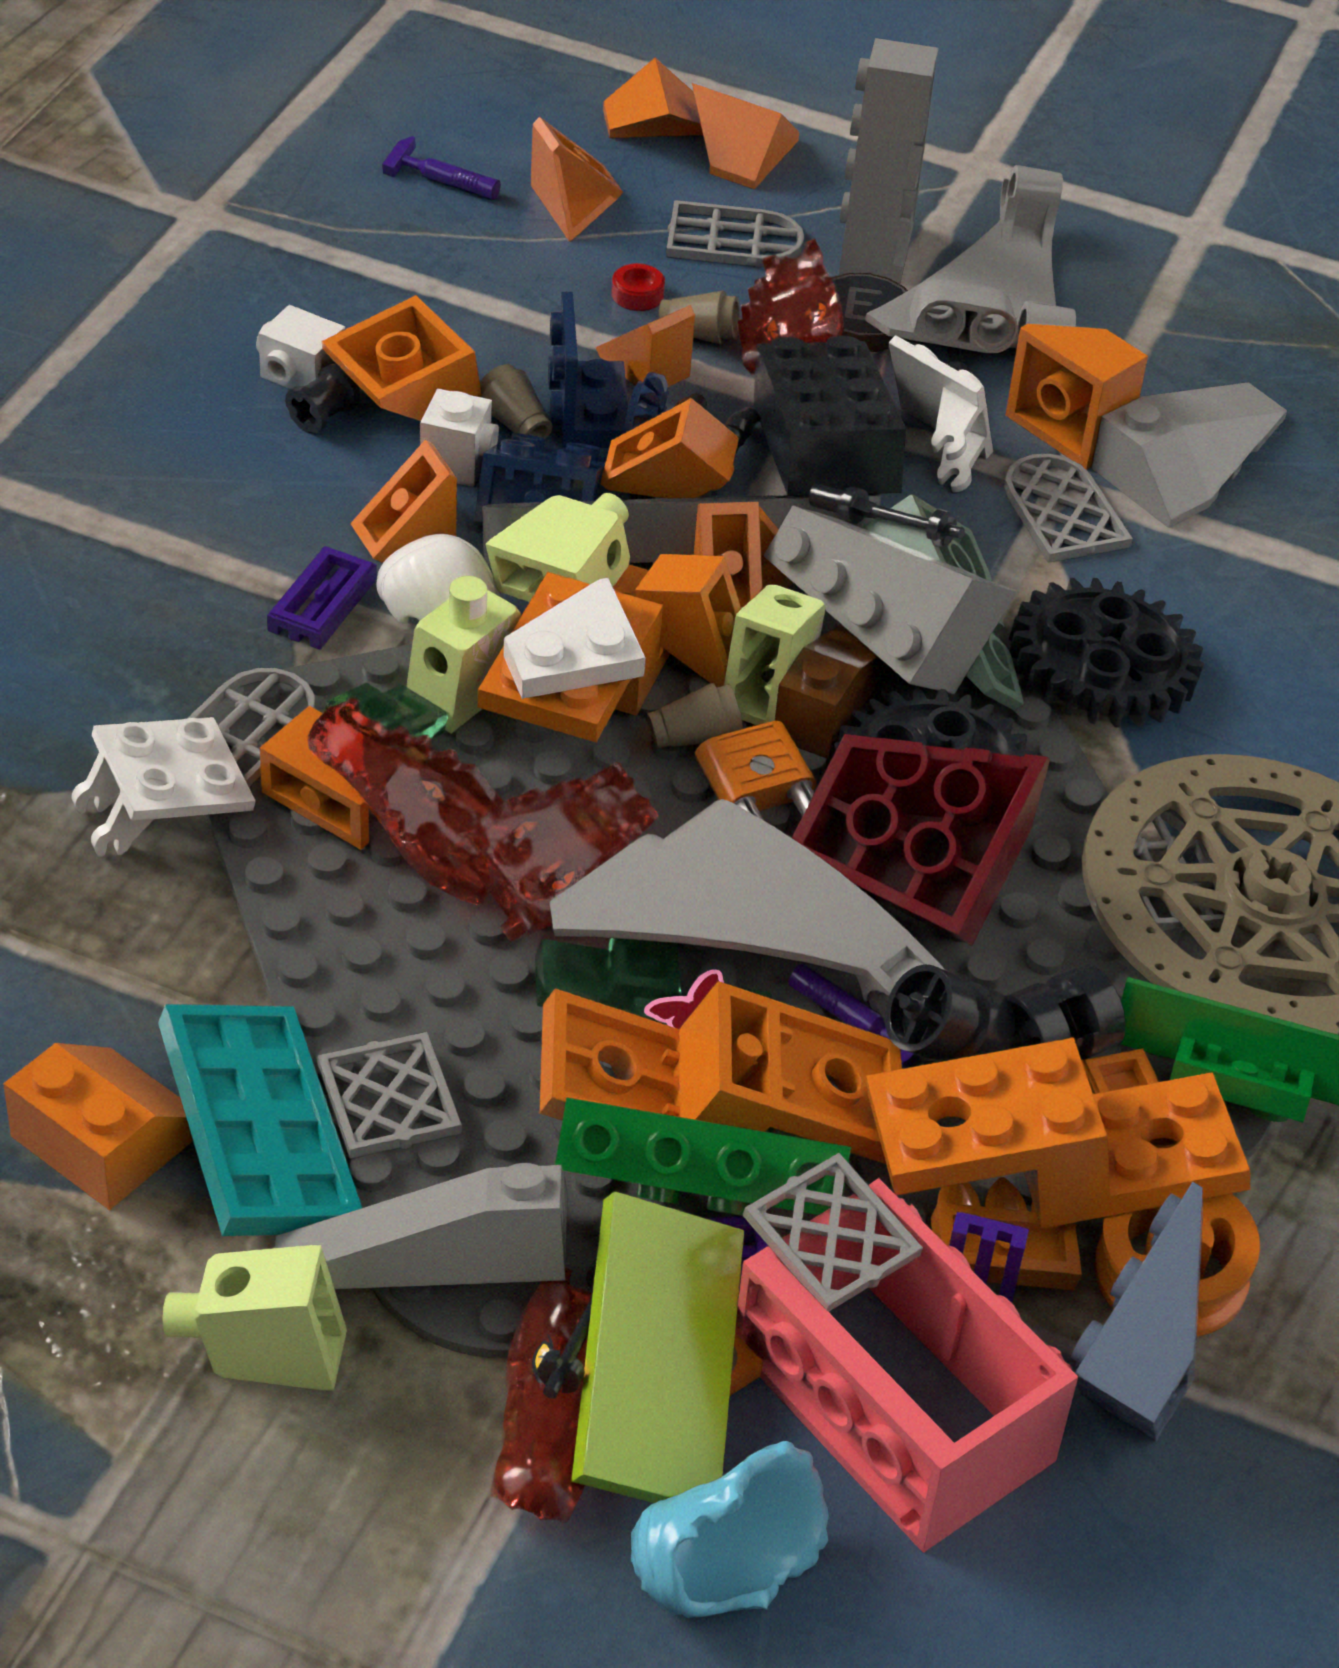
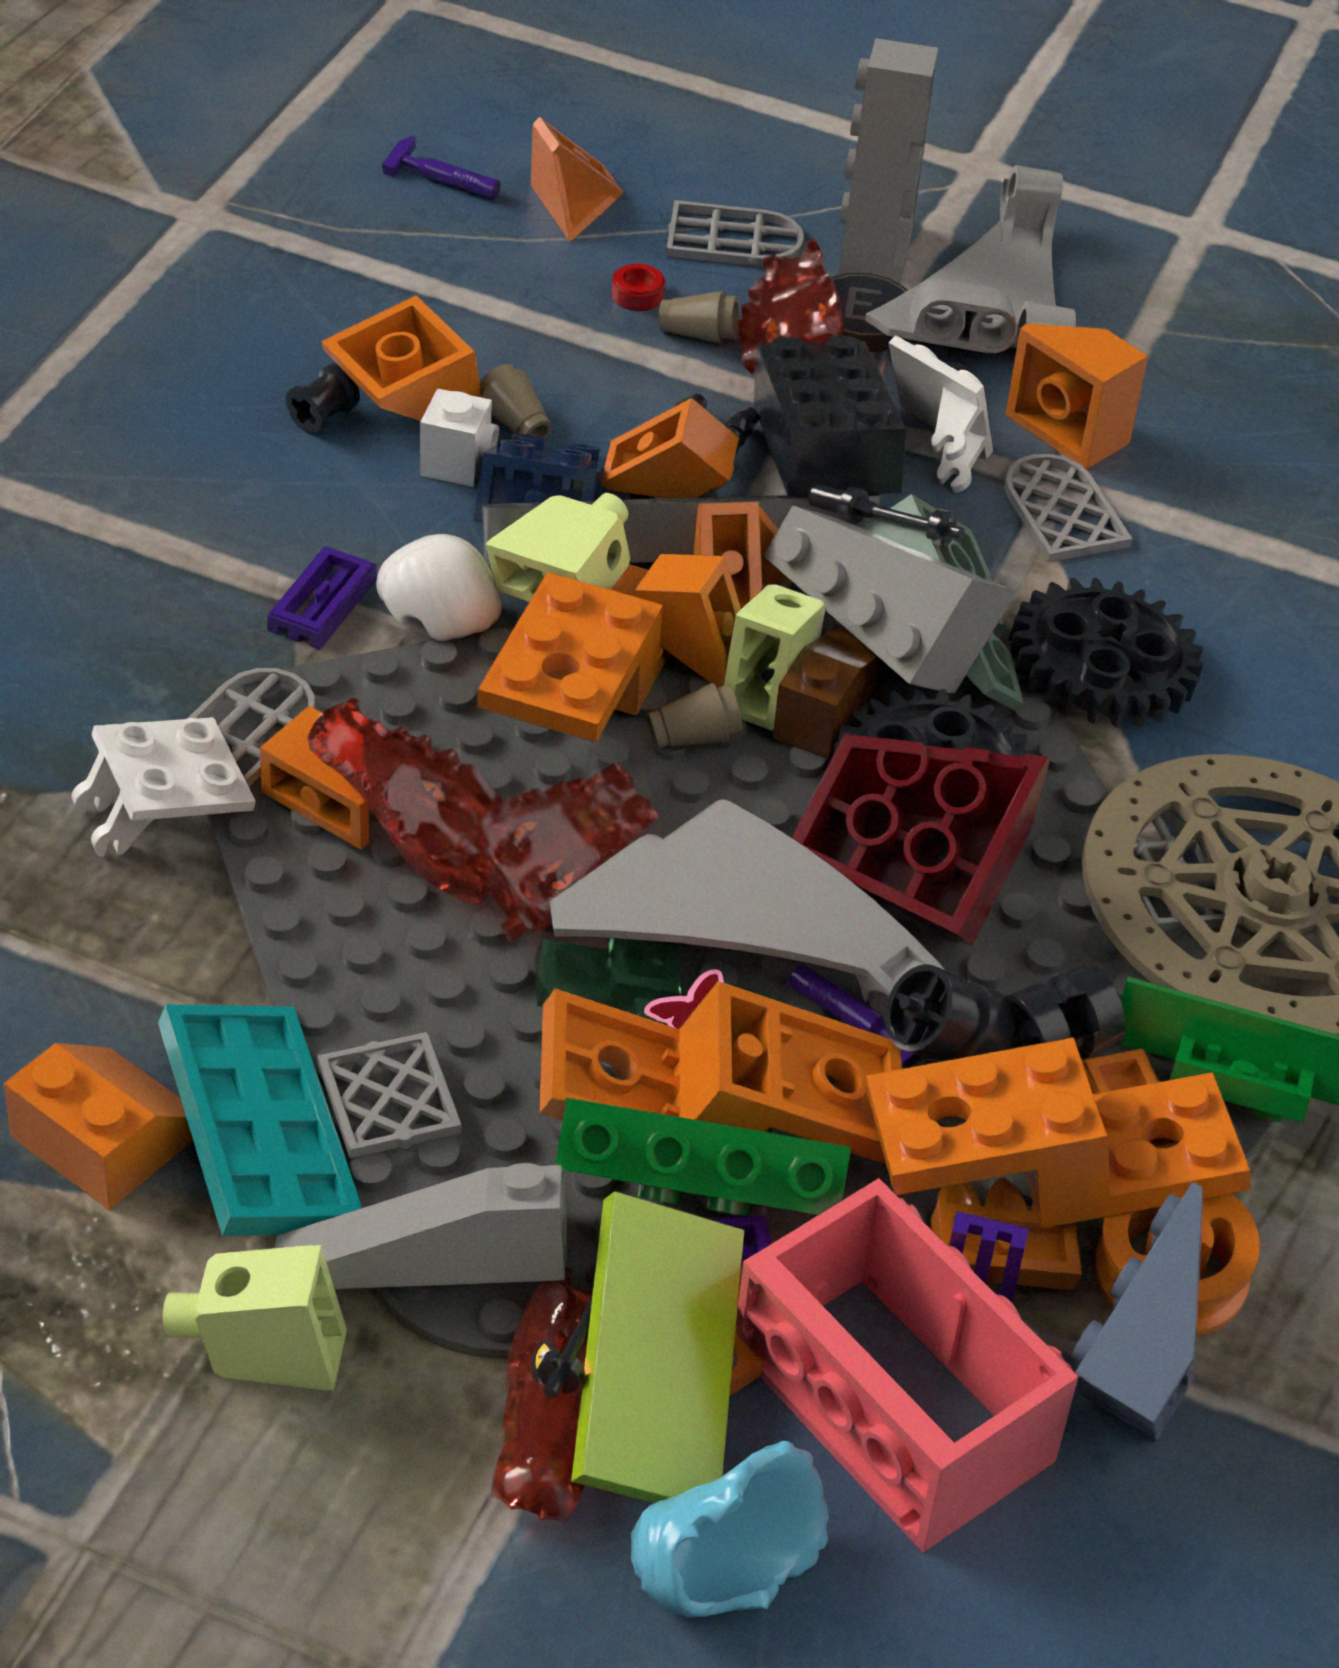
white brick [256,305,345,389] -> none
clear green slope [324,682,449,747] -> none
orange slope [350,439,457,563] -> none
yellowish green torso [405,576,521,734] -> none
white wing [504,578,646,699] -> none
dark blue bracket [548,292,628,448] -> none
orange slope [596,305,695,387] -> none
orange slope [603,57,703,138] -> none
dark blue gear [623,372,669,434] -> none
orange slope [692,83,799,189] -> none
orange piece [695,721,816,820] -> none
light grey window [743,1153,923,1312] -> none
light grey wedge [1092,382,1287,528] -> none

